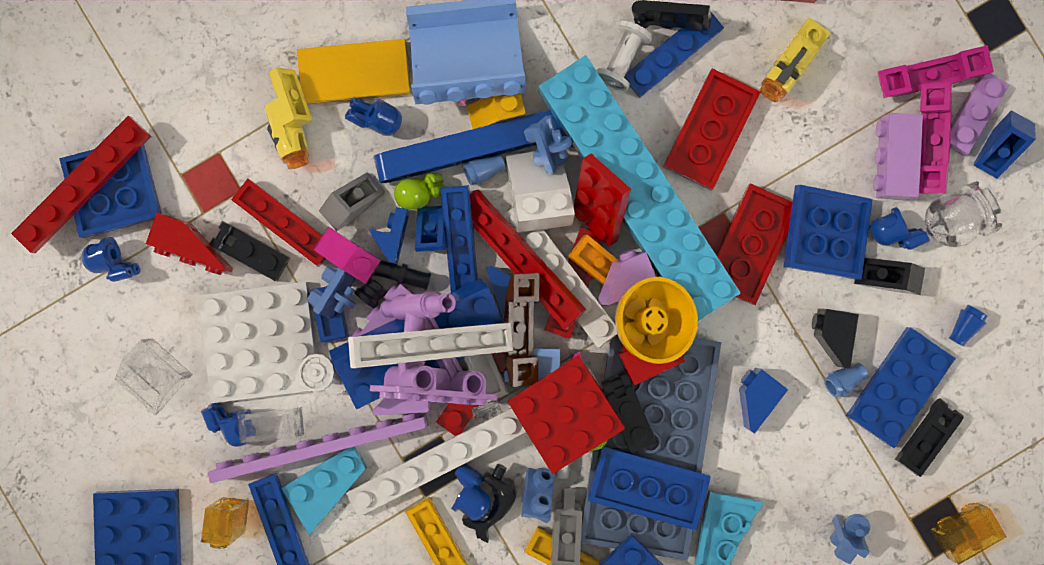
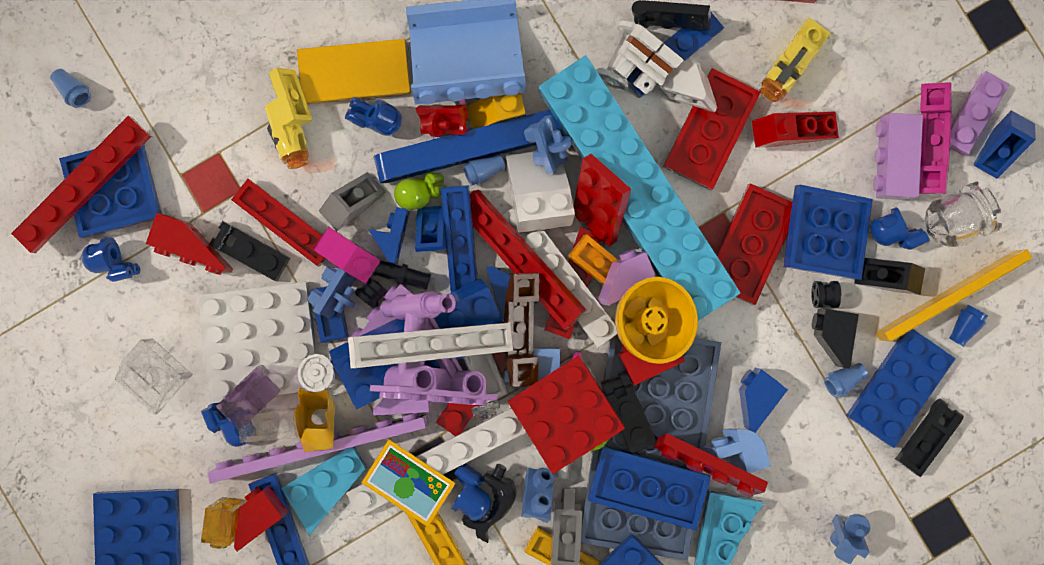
dark pink slope [877,45,994,98] -> none
clear yellow brick [931,502,1007,565] -> none
none -> medium blue cone [50,69,91,108]
none -> clear purple panel [215,365,280,429]
none -> red slope [234,486,289,552]
none -> yellow piece [294,388,335,452]
none -> sticker [361,439,456,527]
none -> red hips [415,104,469,137]
none -> white hips [613,24,683,94]
none -> red plate [654,433,768,497]
none -> white slope [659,58,717,112]
none -> light blue brick [702,428,771,473]
none -> red slope [752,111,839,148]
none -> black wheel [811,281,841,308]
none -> yellow tile [875,249,1032,342]

